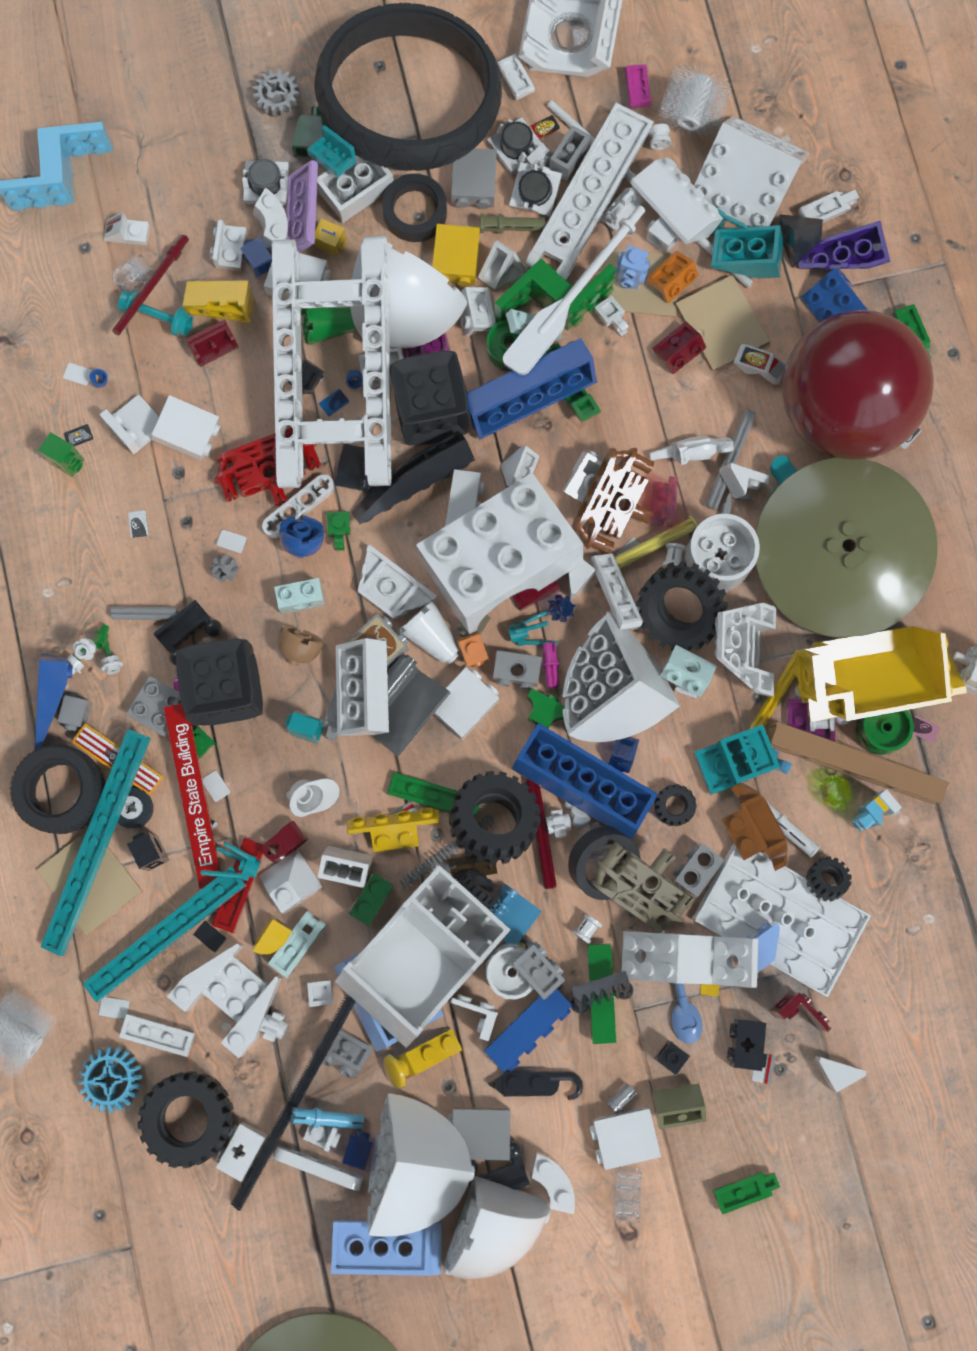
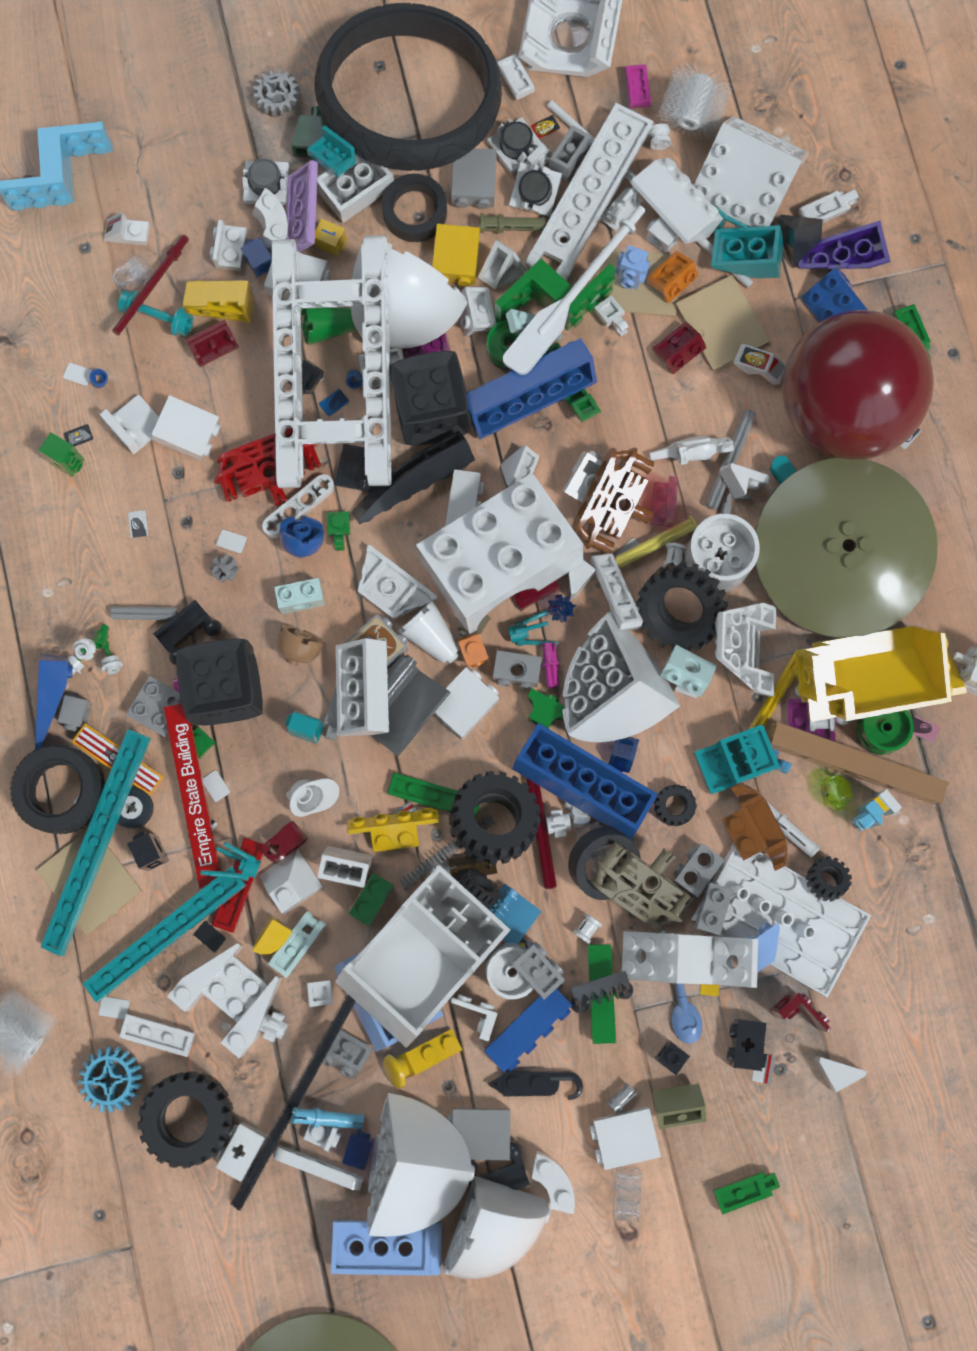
none -> light grey brick [694,883,733,936]

